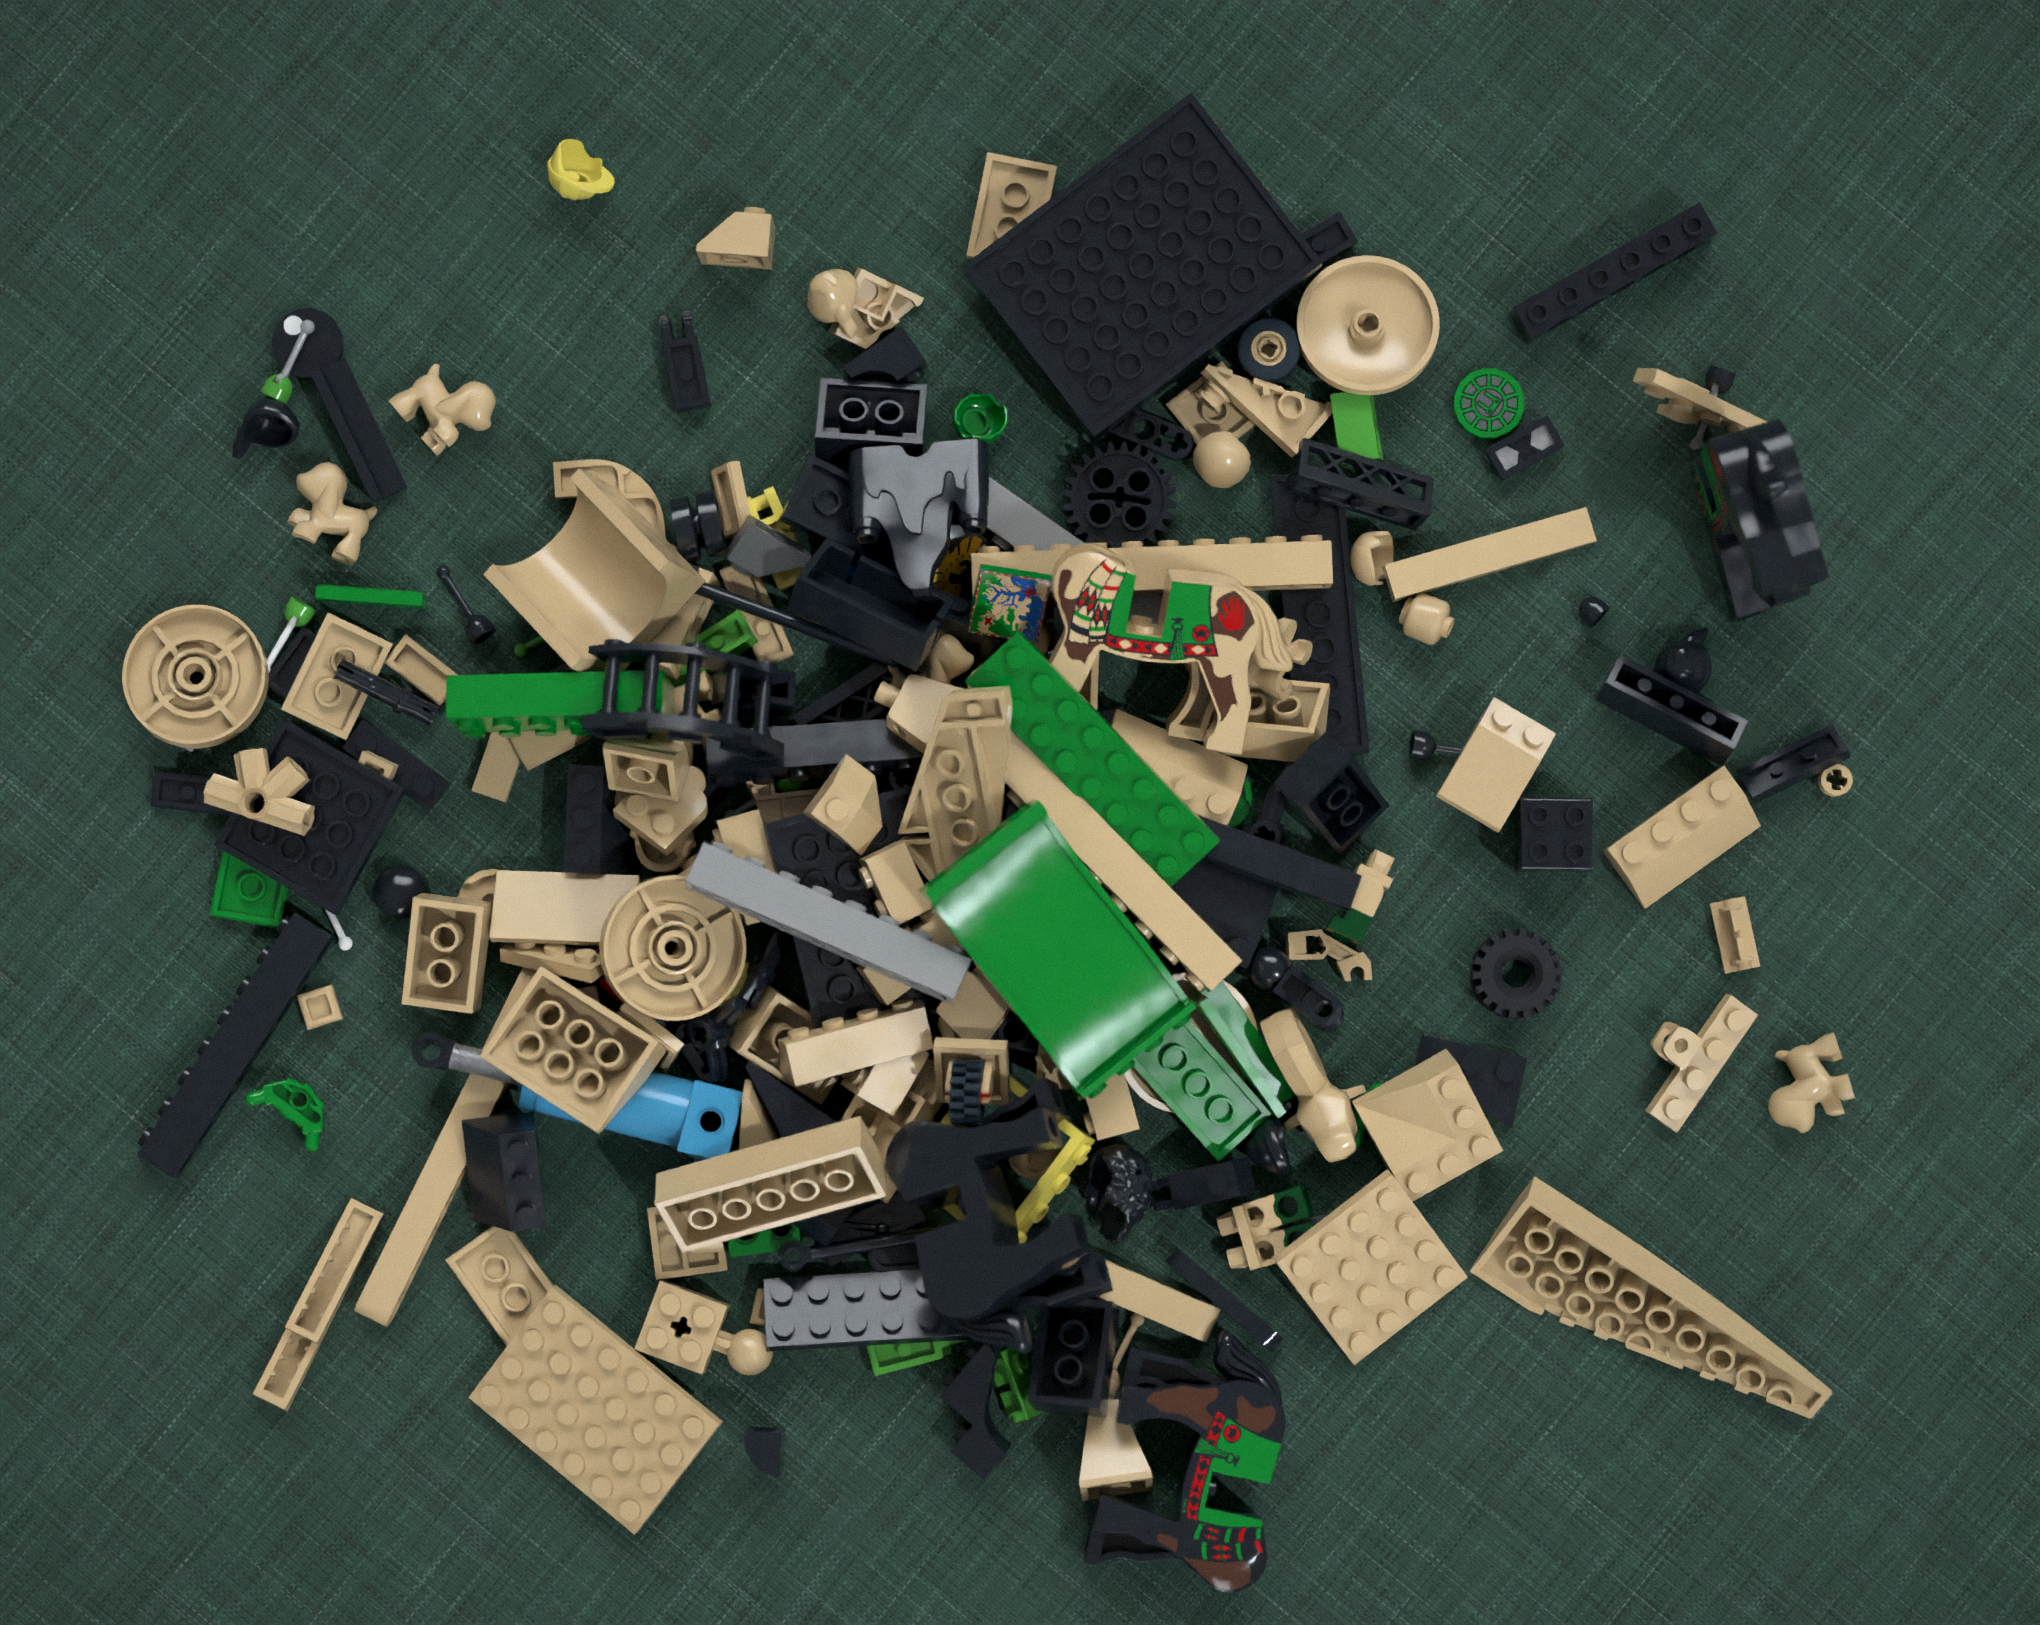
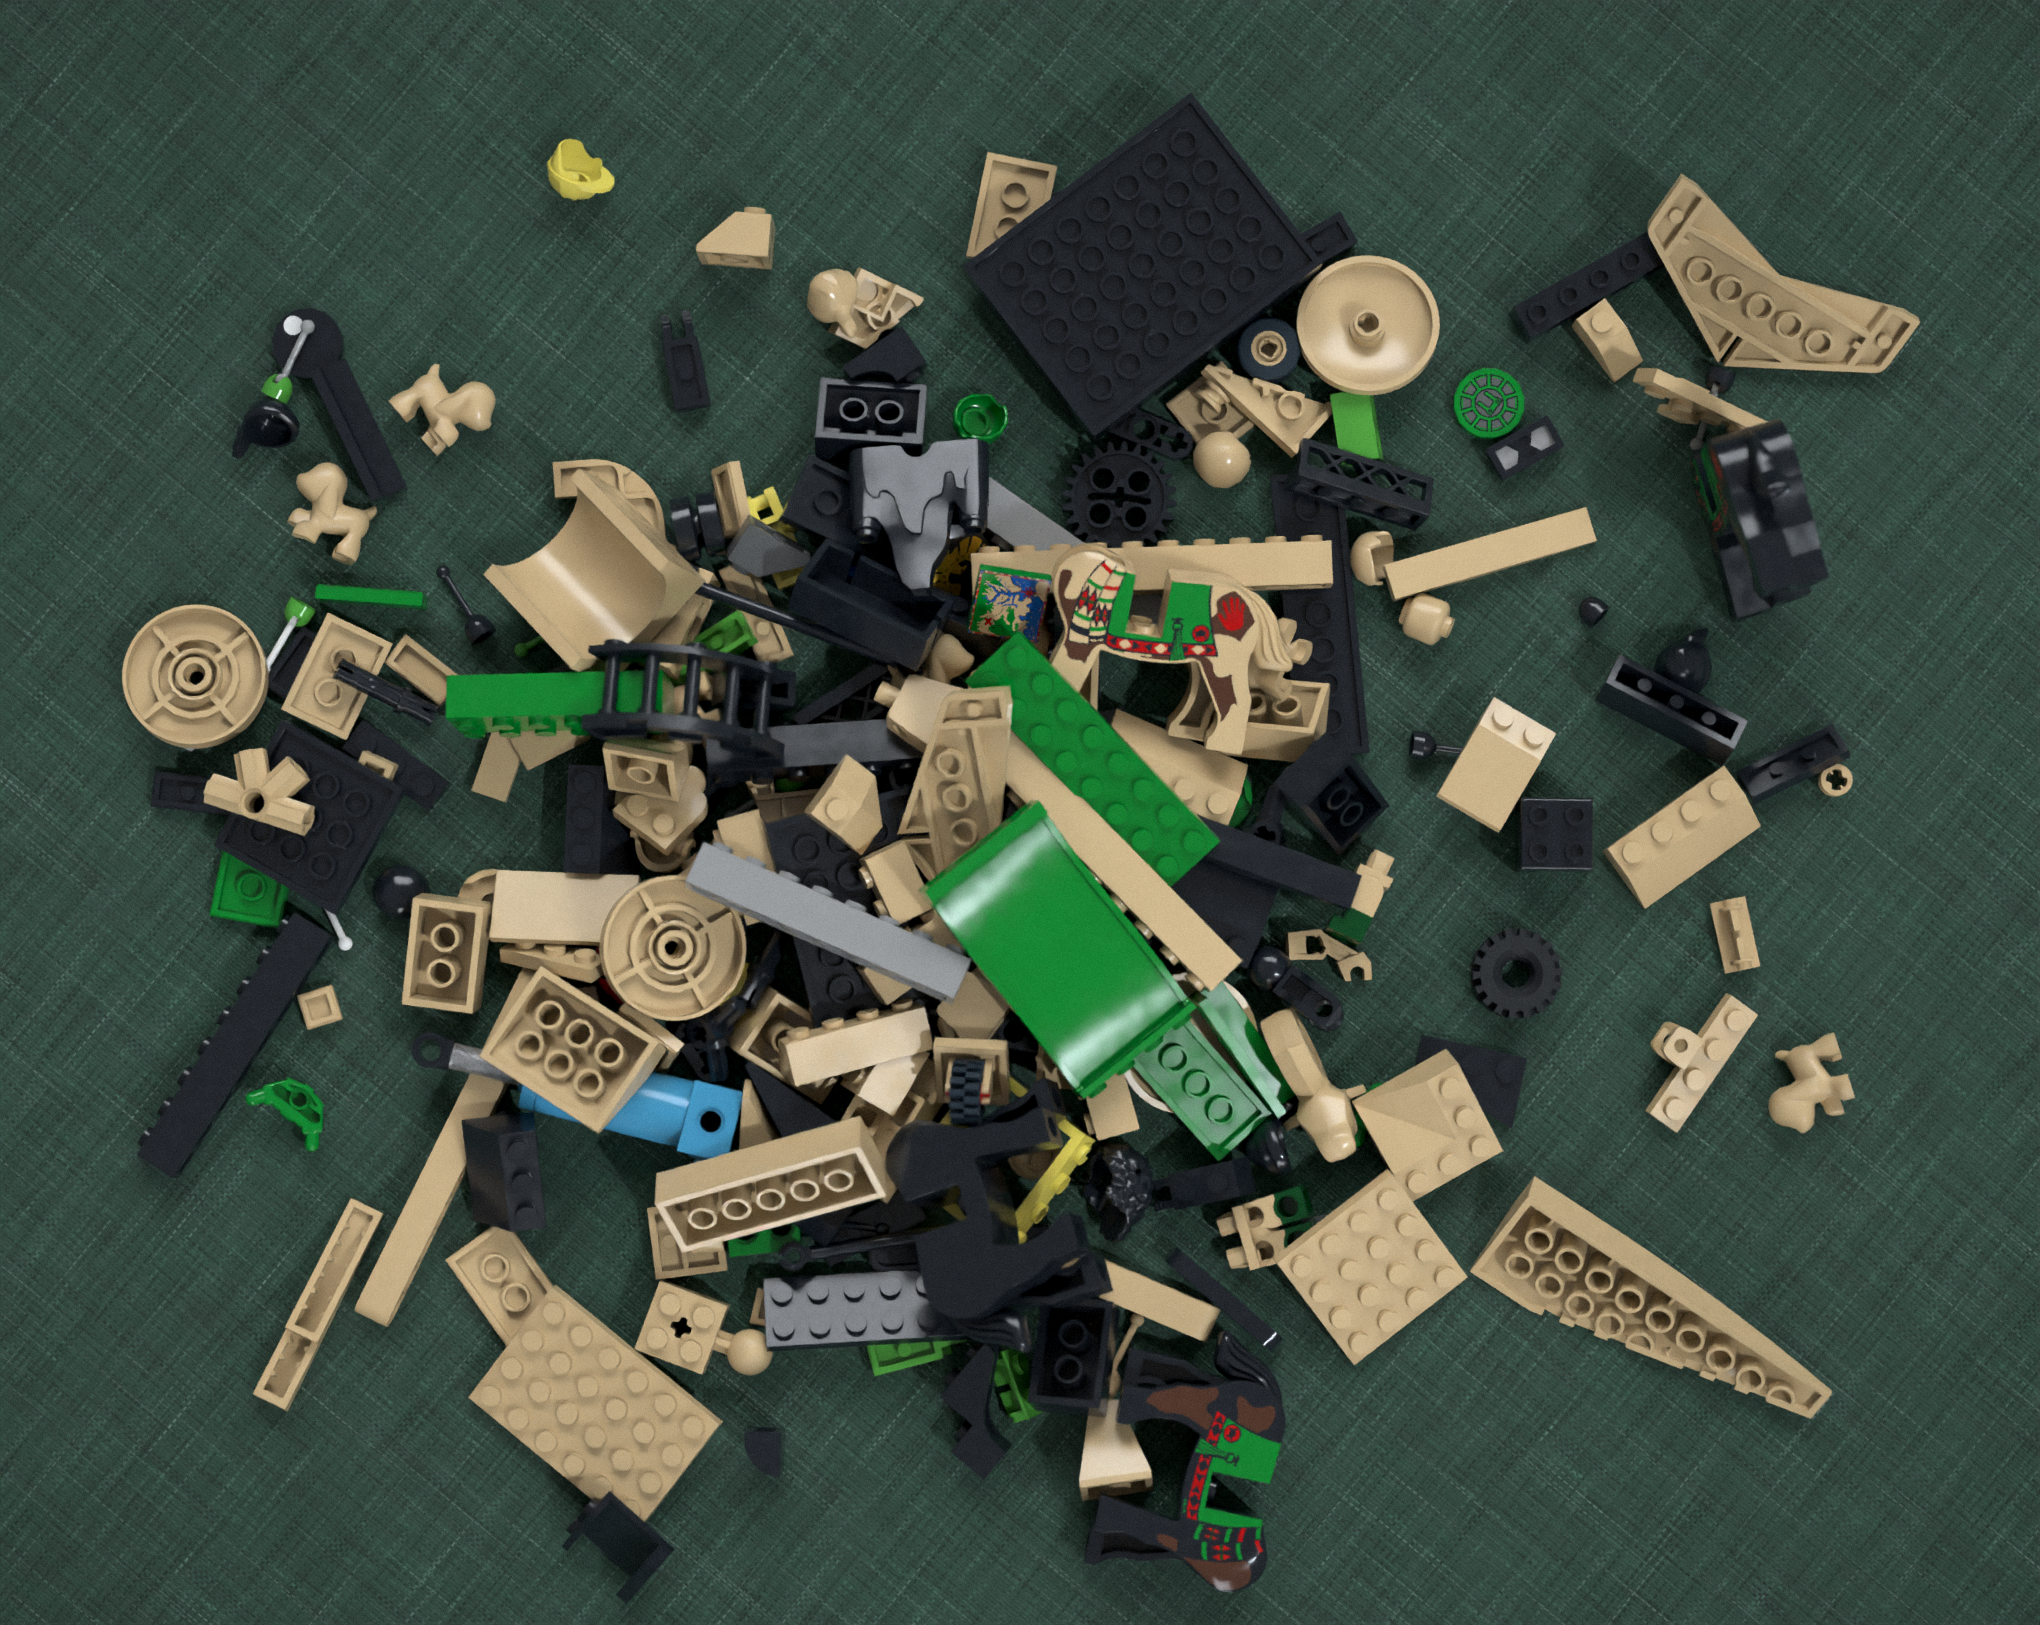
none -> black panel [562,1491,674,1604]
none -> tan slope [1572,299,1643,383]
none -> tan wing [1647,174,1920,373]

